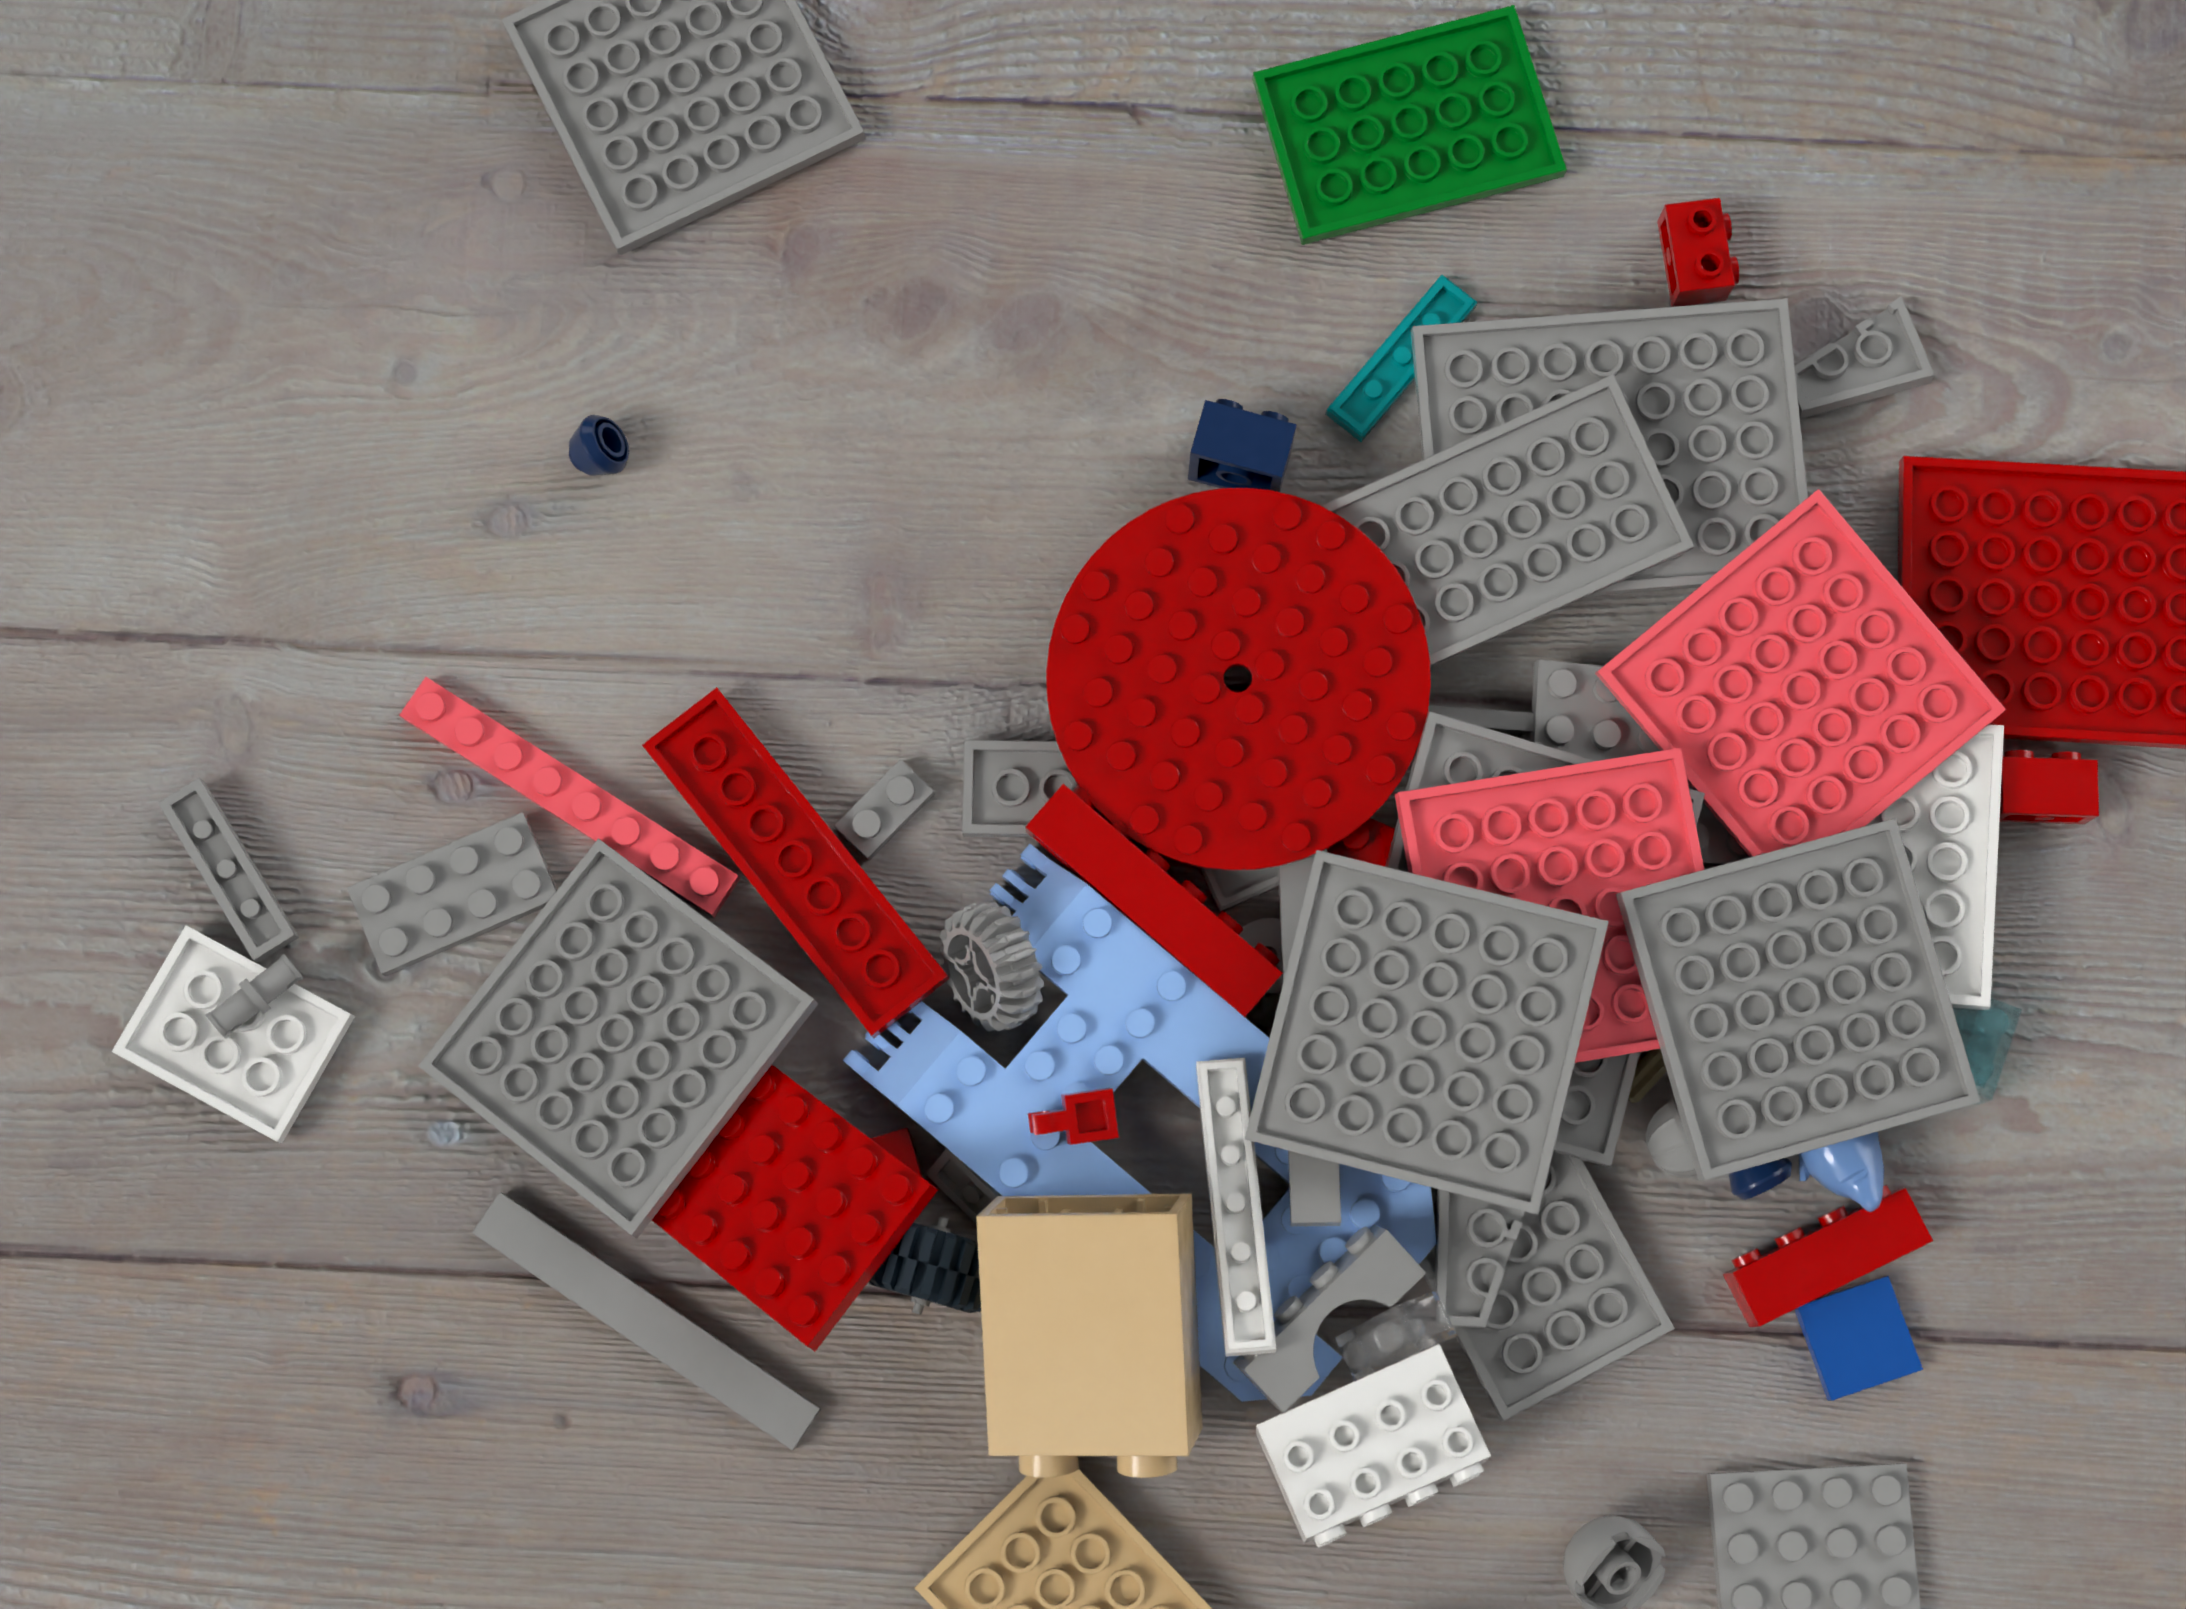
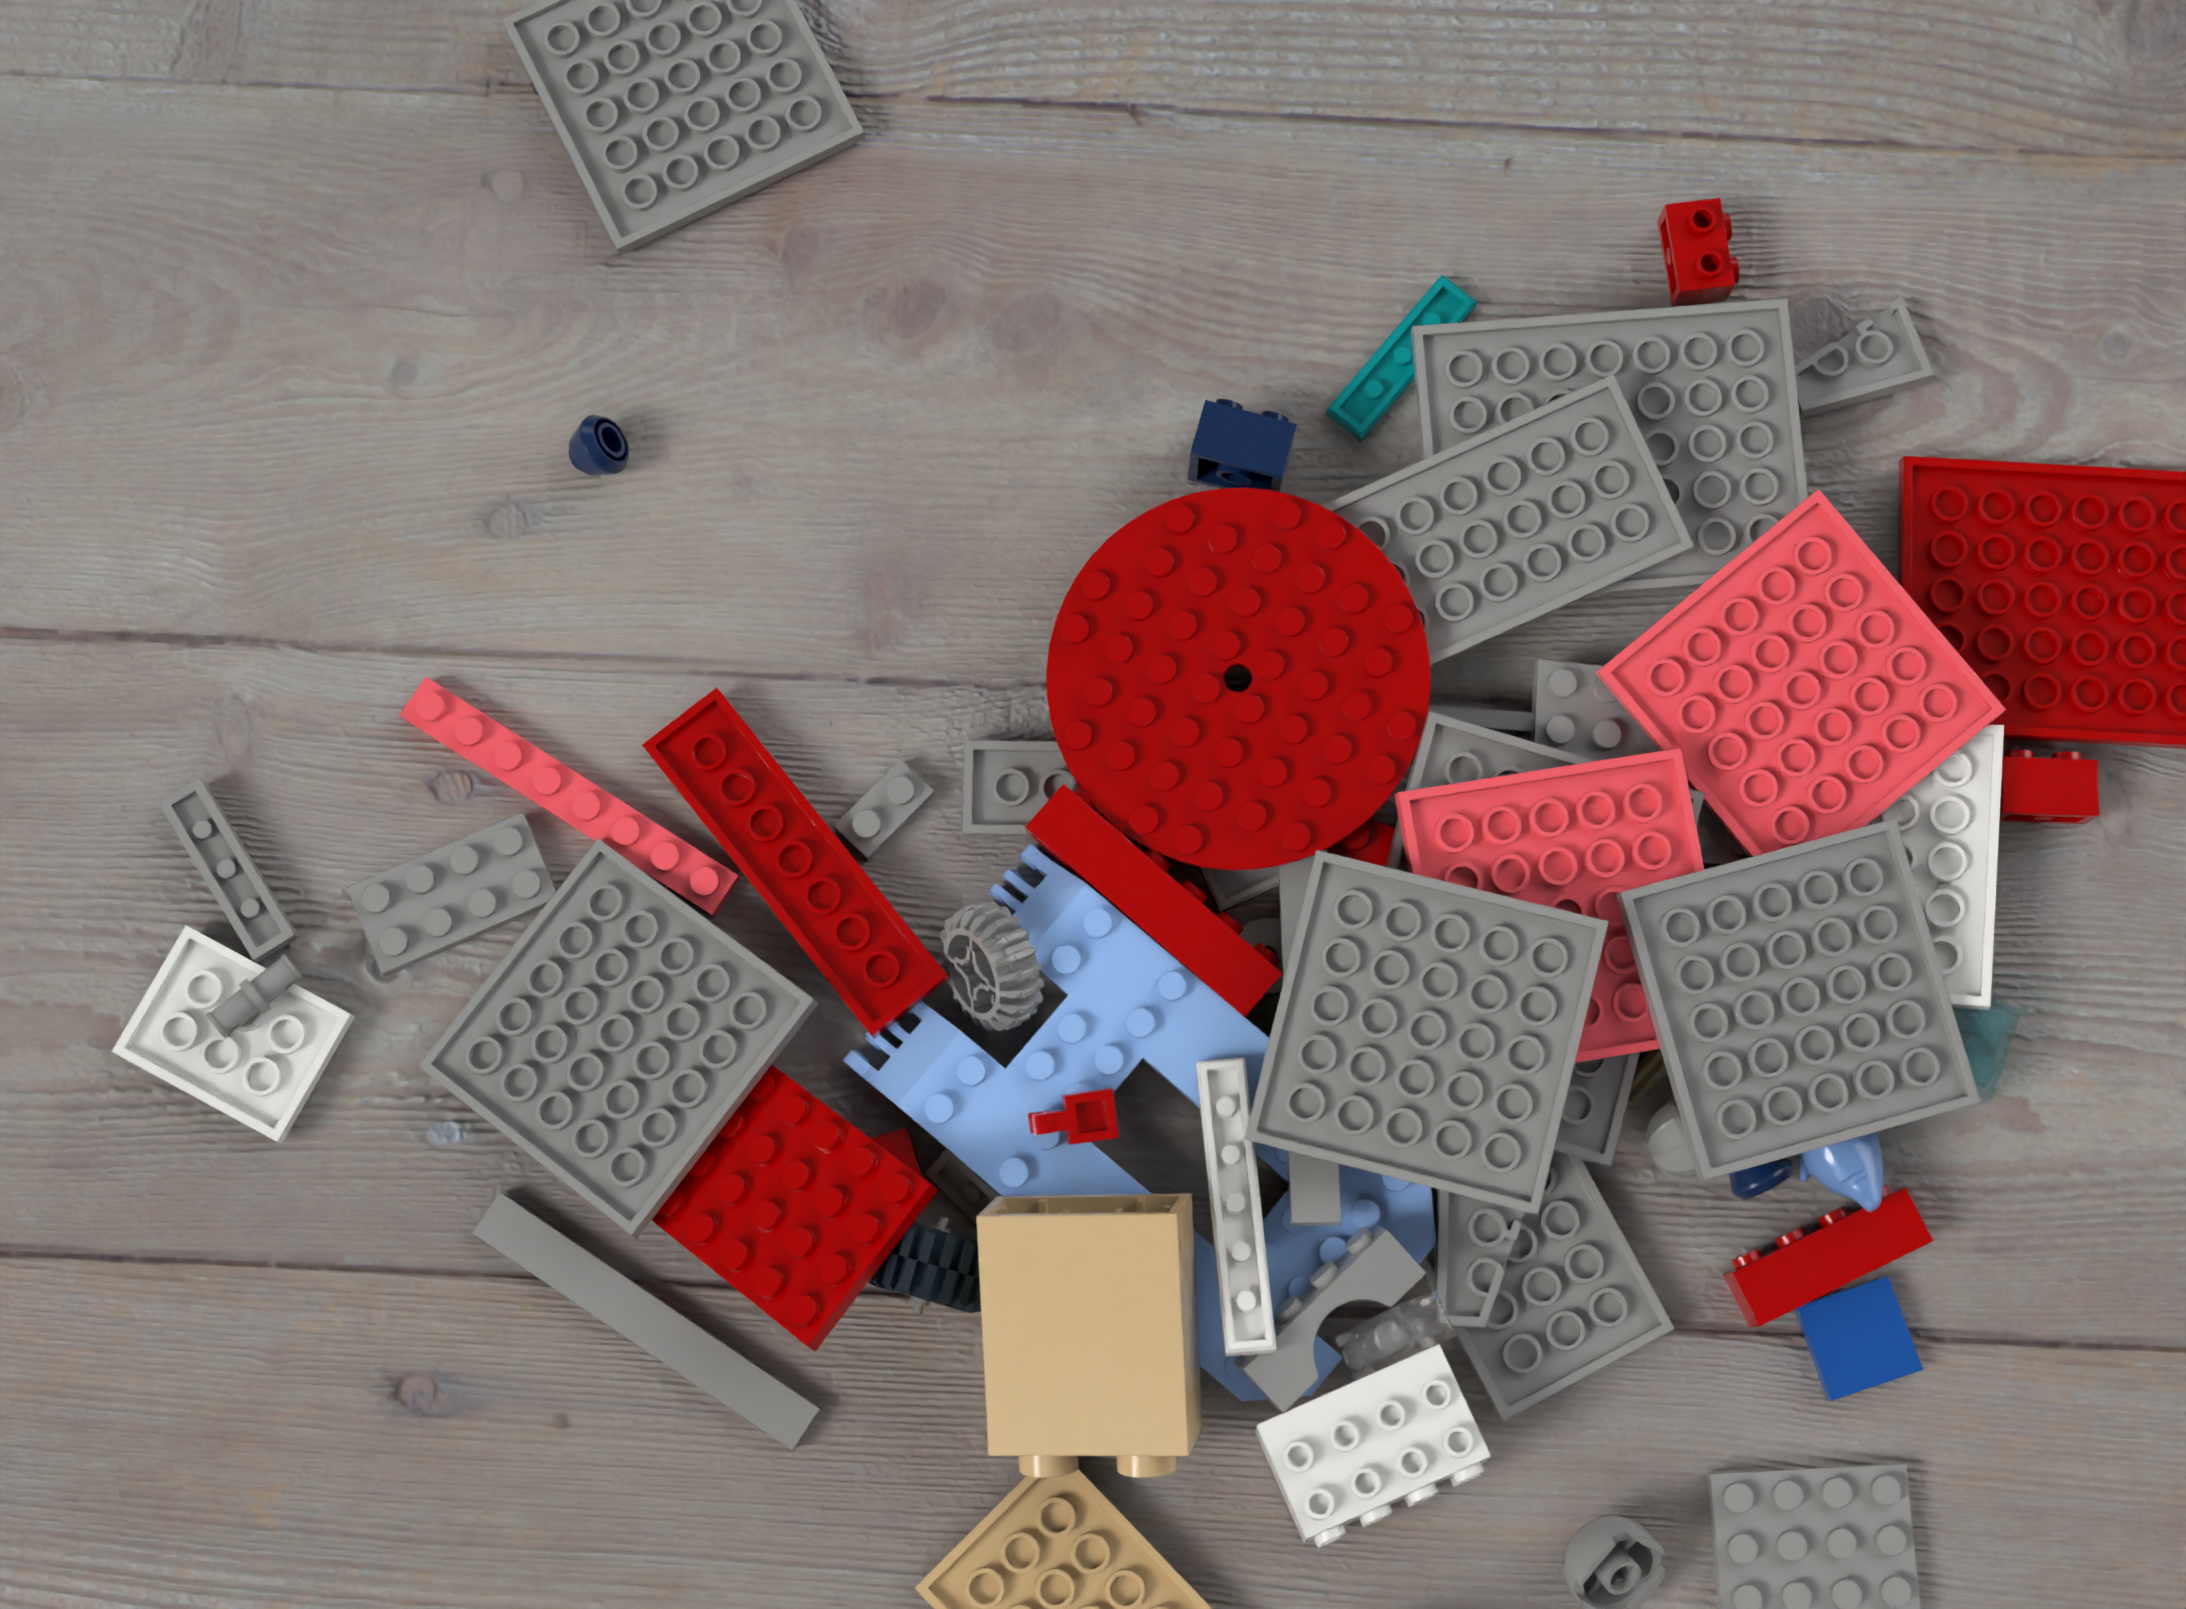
green plate [1252,5,1567,245] -> none

